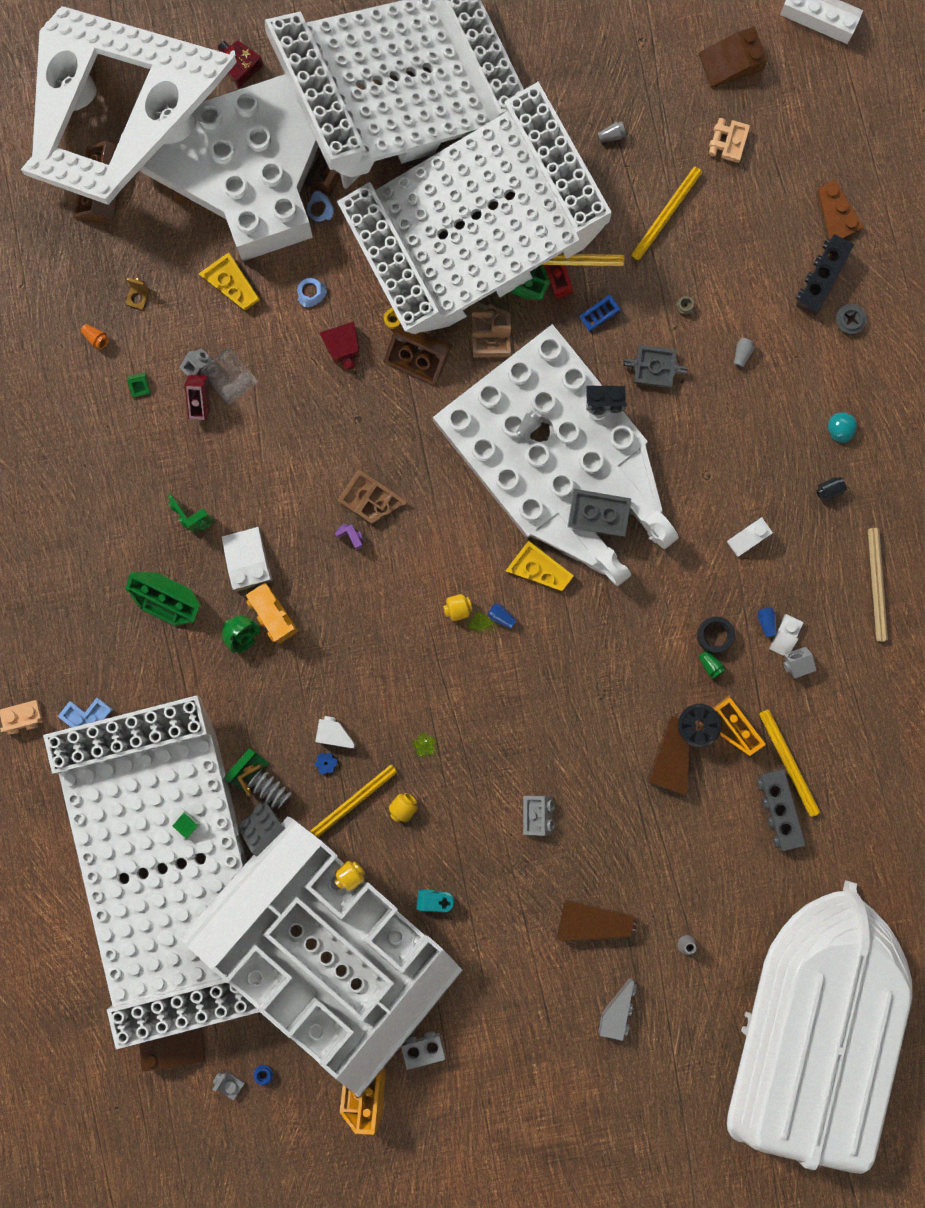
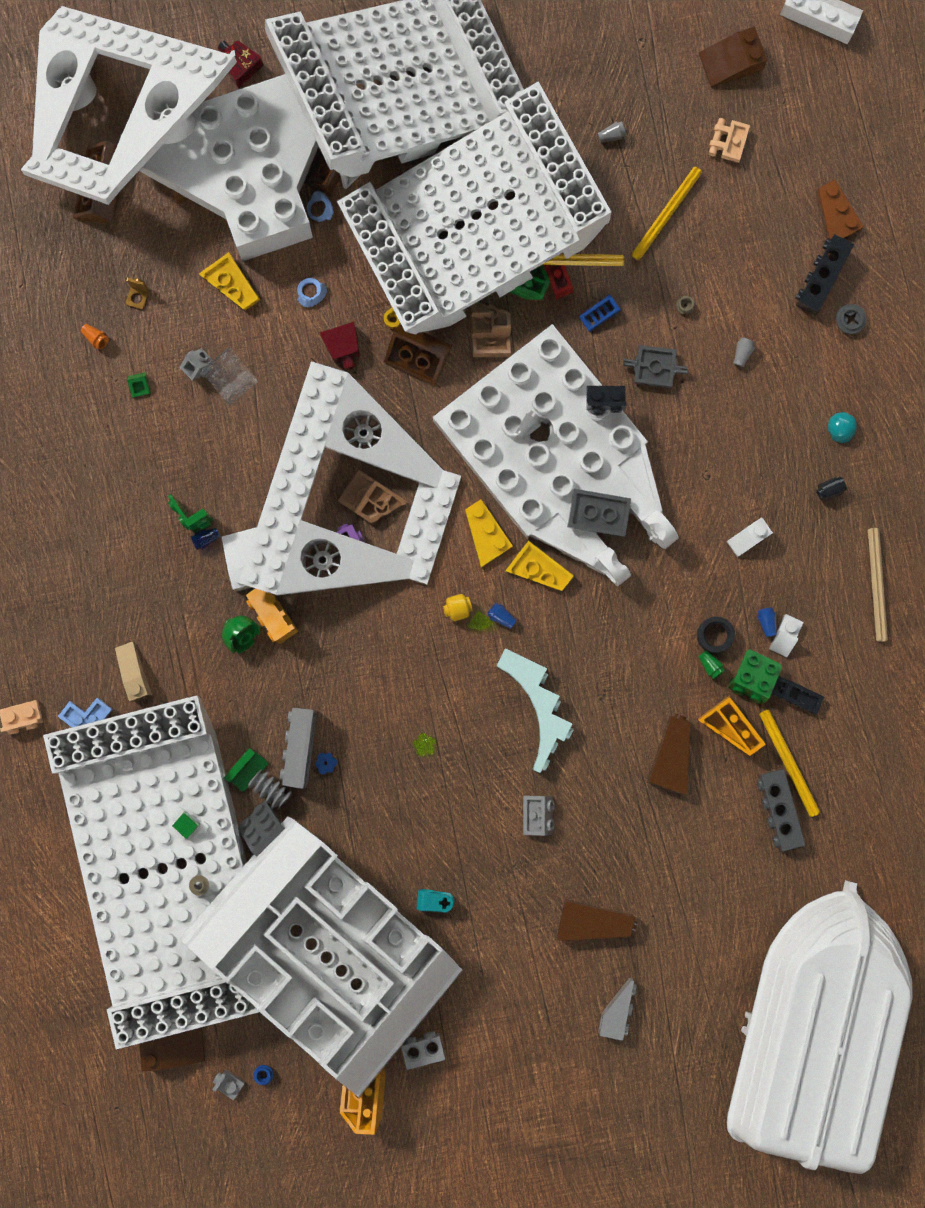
green wedge [125,572,200,626] -> none
dark red brick [184,375,211,420] -> none
pearl gold bracket [237,764,264,797] -> none
yellow axle [309,765,397,838] -> none
white slope [315,716,356,748] -> none
yellow head [334,861,365,891] -> none
yellow head [389,793,418,823] -> none
light grey cone [677,935,697,955] -> none
black wheel [678,703,722,747] -> none
light grey brick [783,647,816,679] -> none
none -> tan slope [115,642,152,702]
none -> dark tan plate [189,875,209,896]
none -> clear blue cone [191,527,220,550]
none -> white wing [239,361,461,595]
none -> light grey slope [280,708,317,789]
none -> yellow wing [465,499,513,568]
none -> light aqua arch [497,648,574,773]
none -> green bracket [728,650,782,704]
none -> black slope [771,676,824,714]

